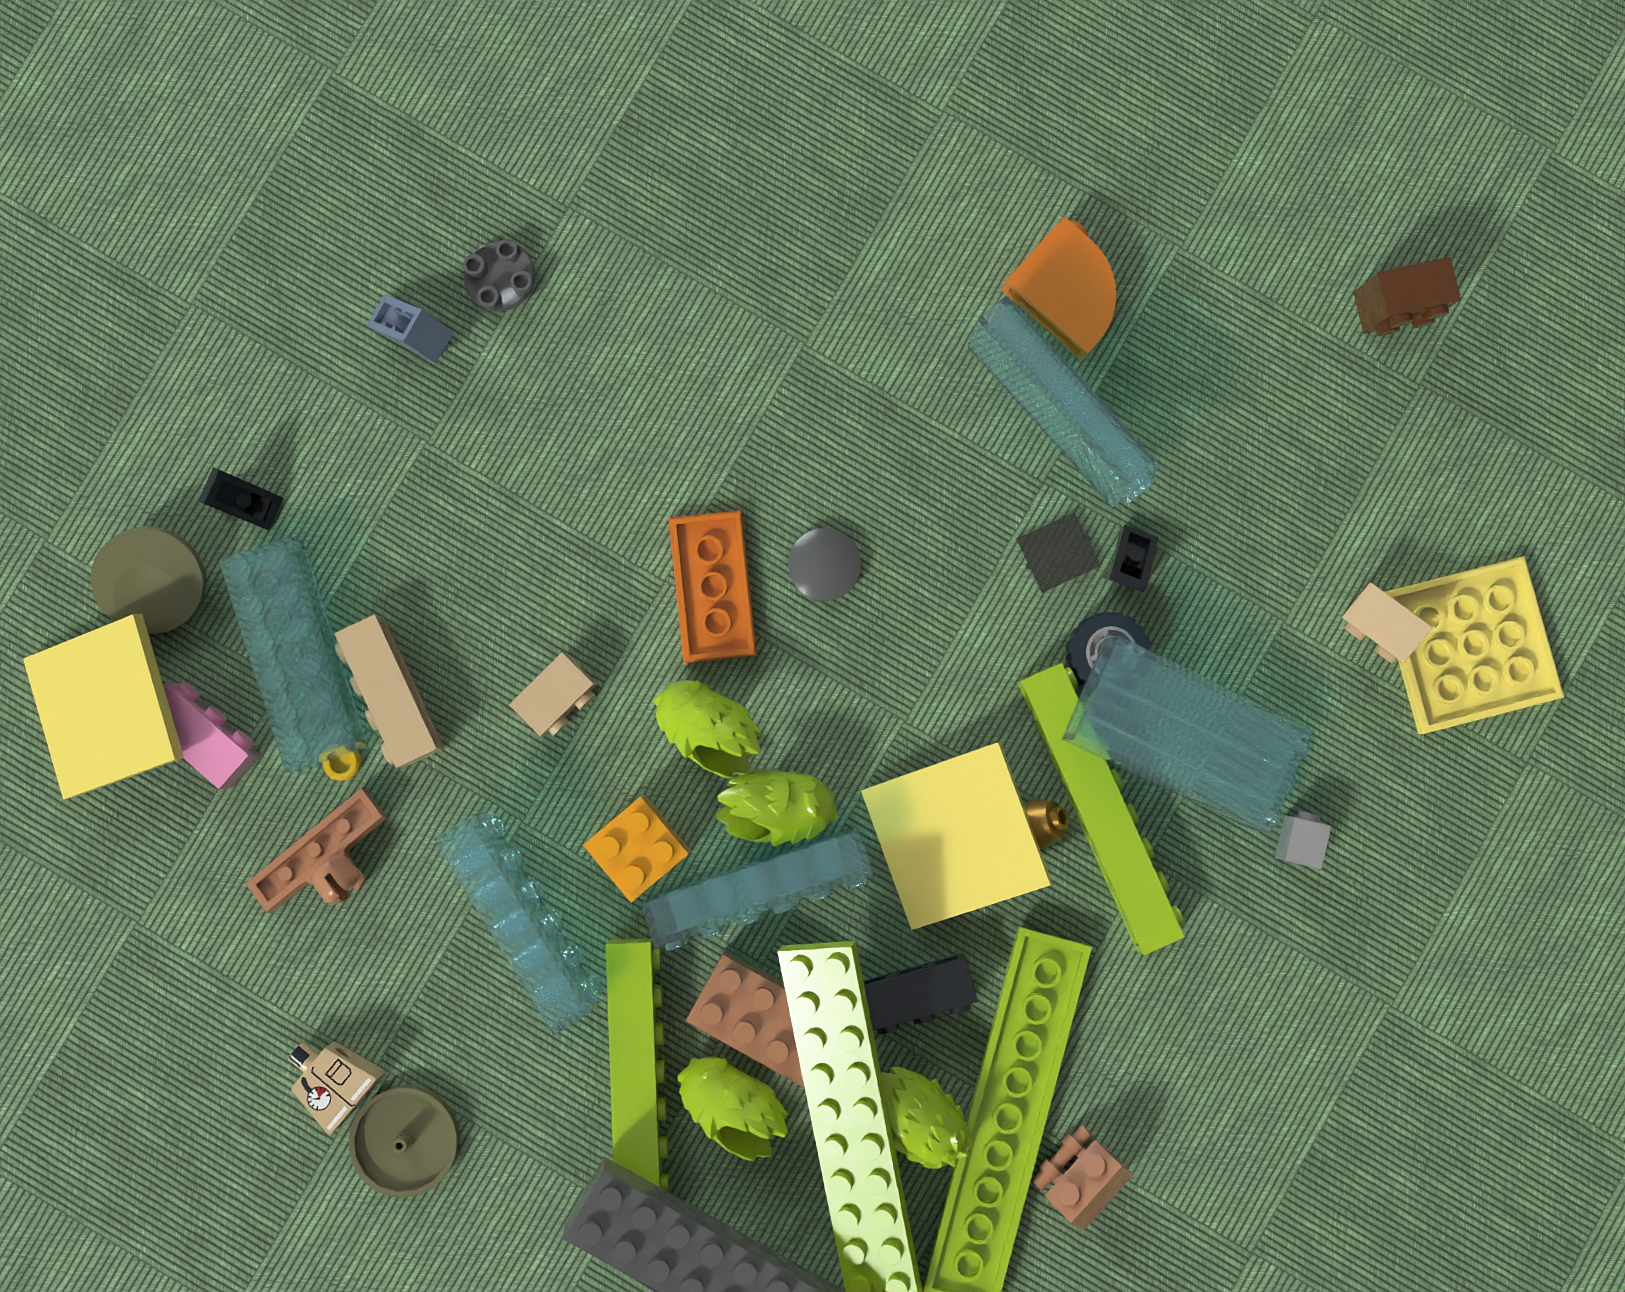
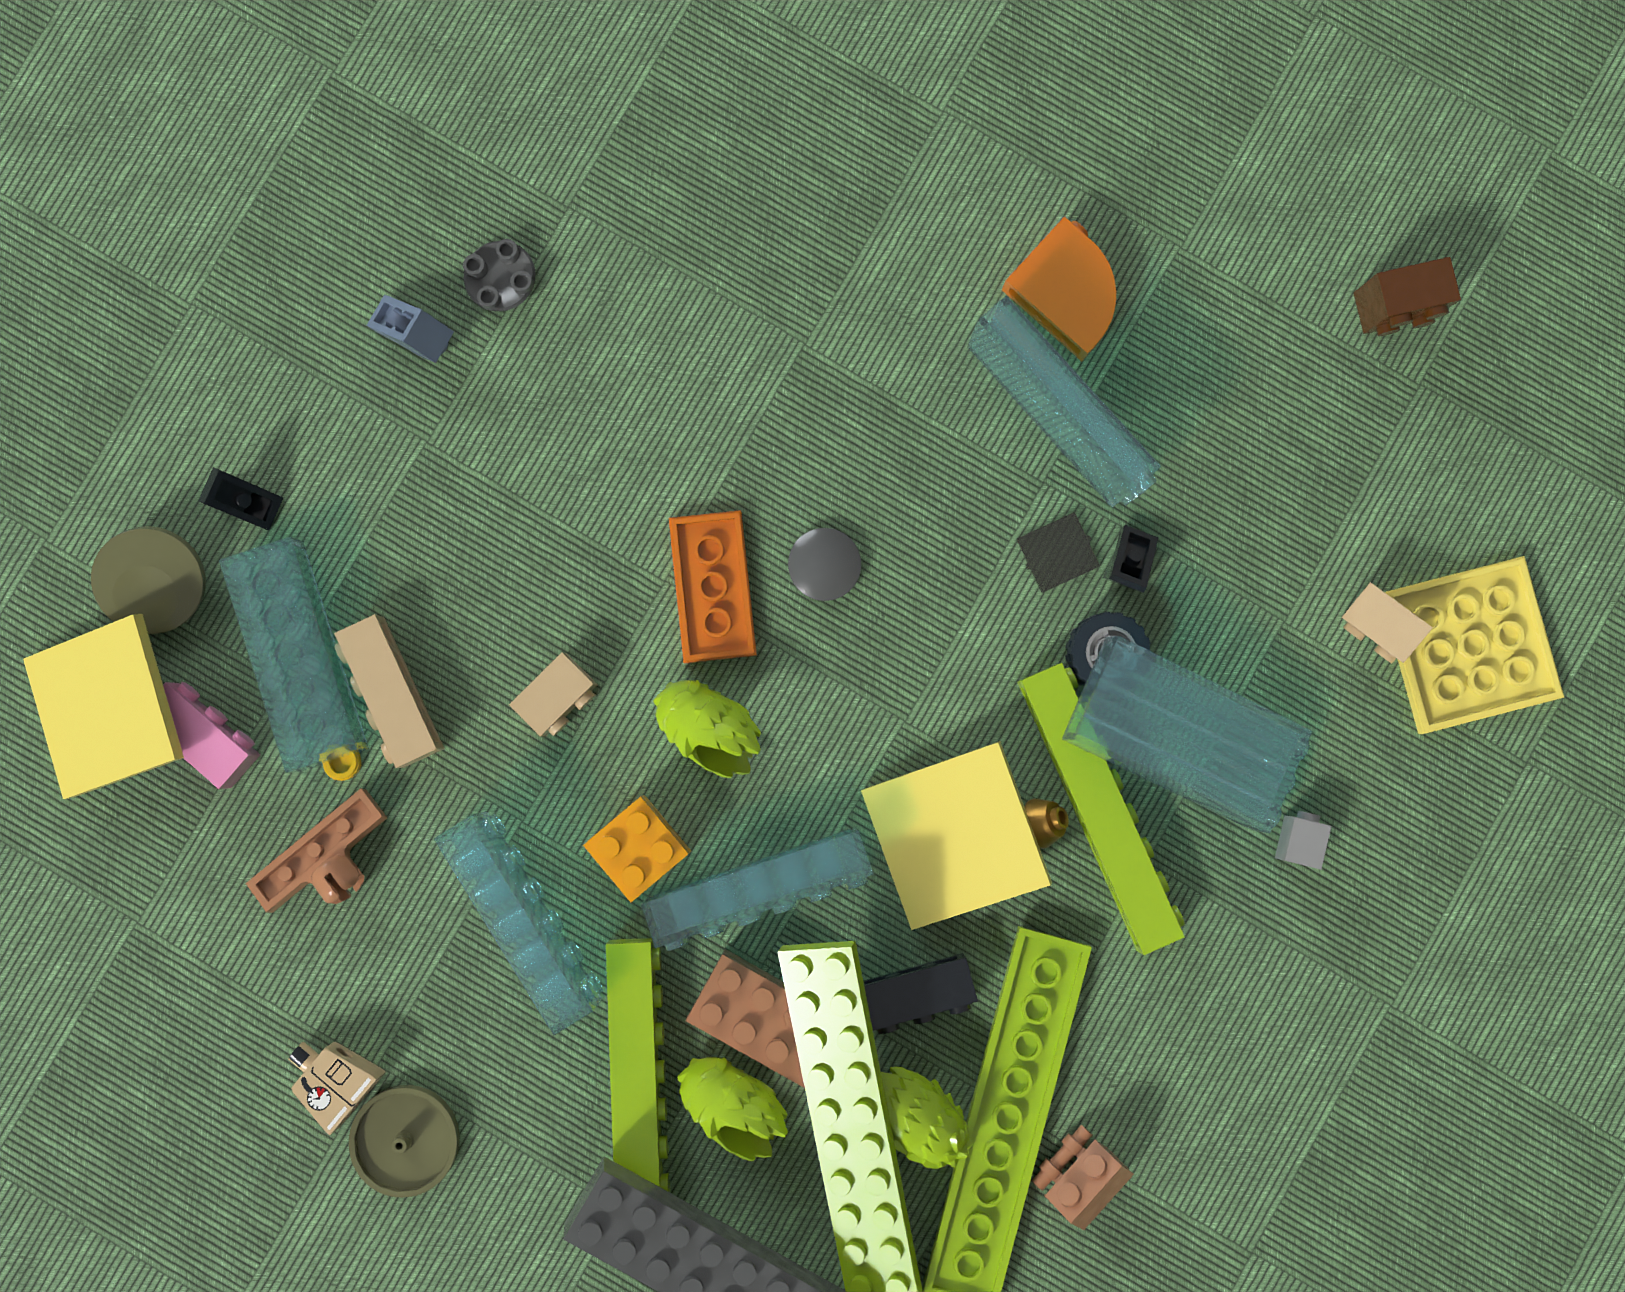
lime head [715,769,838,847] -> none

